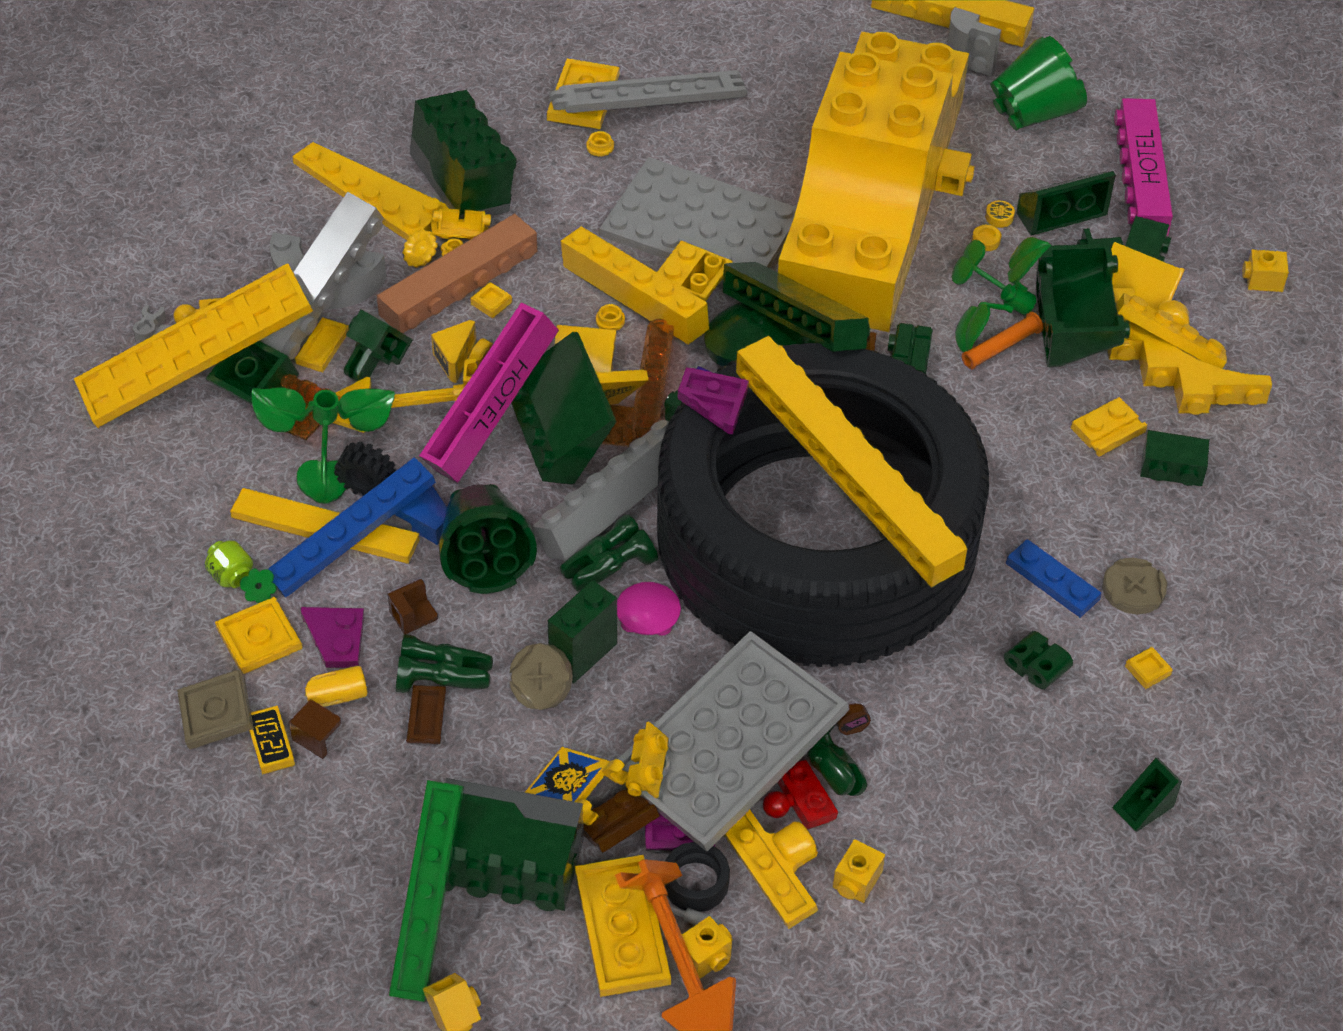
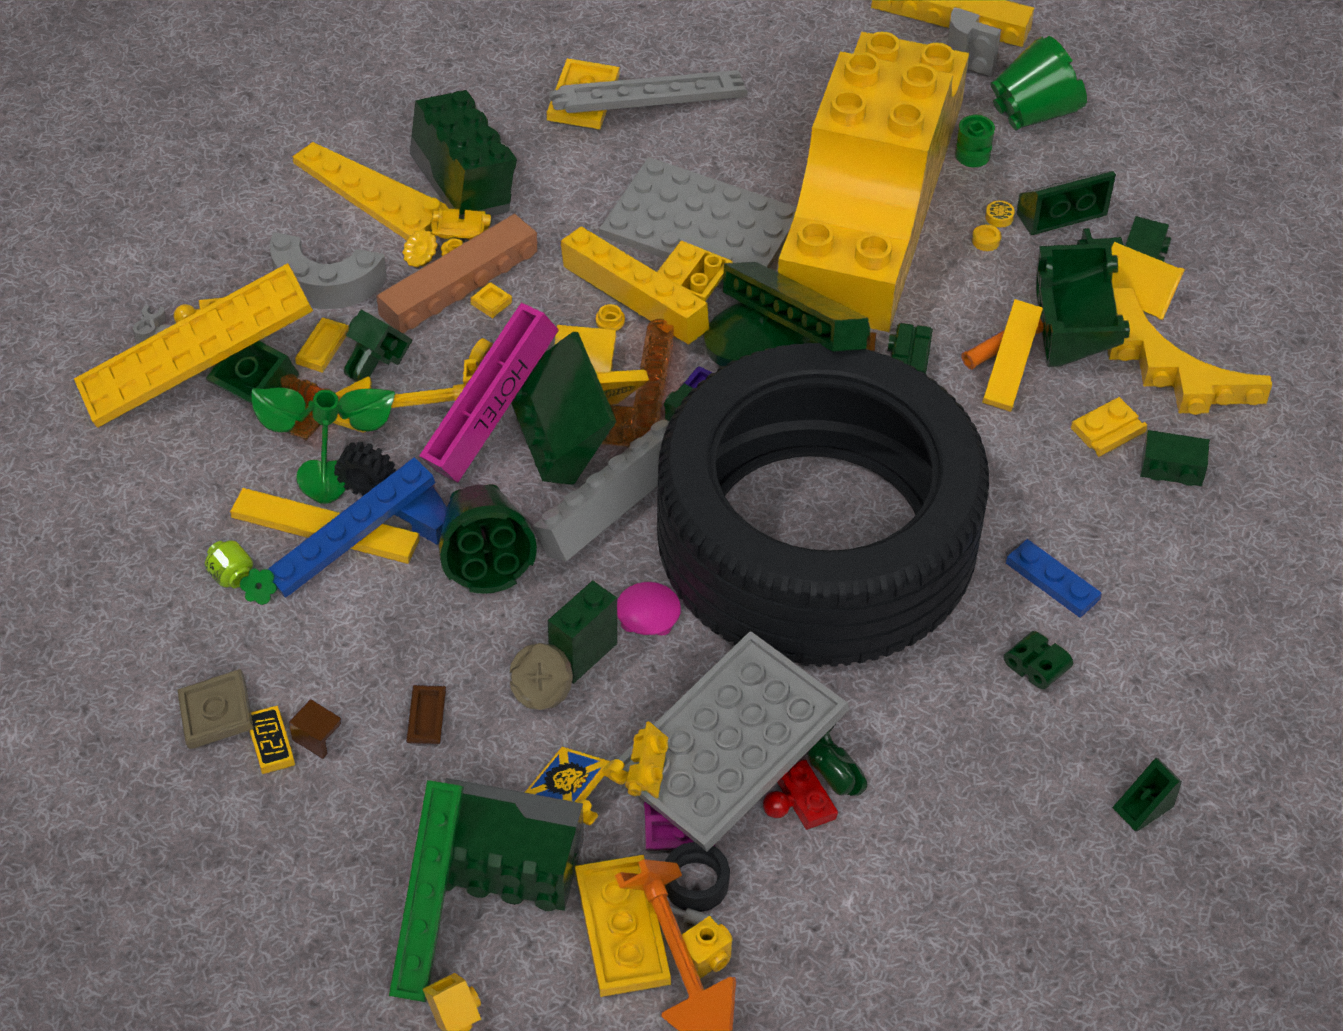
yellow tile [215,597,303,674] -> none
light grey brick [259,192,384,360] -> none
magenta wing [301,607,365,668] -> none
yellow arm [305,666,368,707] -> none
reddish brown panel [387,579,438,634] -> none
dark green piece [396,634,493,693] -> none
yellow slope [431,320,476,383] -> none
dark green piece [560,514,658,592] -> none
reddish brown plate [583,789,660,853] -> none
yellow plate [586,131,614,157] -> none
magenta wing [678,367,749,434] -> none
yellow plate [724,810,818,929] -> none
yellow brick [736,336,967,587] -> none
yellow brick [833,839,885,903] -> none
reddish brown tile [836,703,871,735] -> none
yellow brick [935,148,975,196] -> none
green plant [952,237,1052,352] -> none
dark tan tile [1102,557,1167,615] -> none
dark pink brick [1114,98,1173,236] -> none
yellow plate [1117,293,1227,368] -> none
yellow tile [1125,647,1173,689] -> none
yellow brick [1242,249,1289,292] -> none
none -> green wheel [955,115,995,168]
none -> yellow tile [982,299,1043,412]

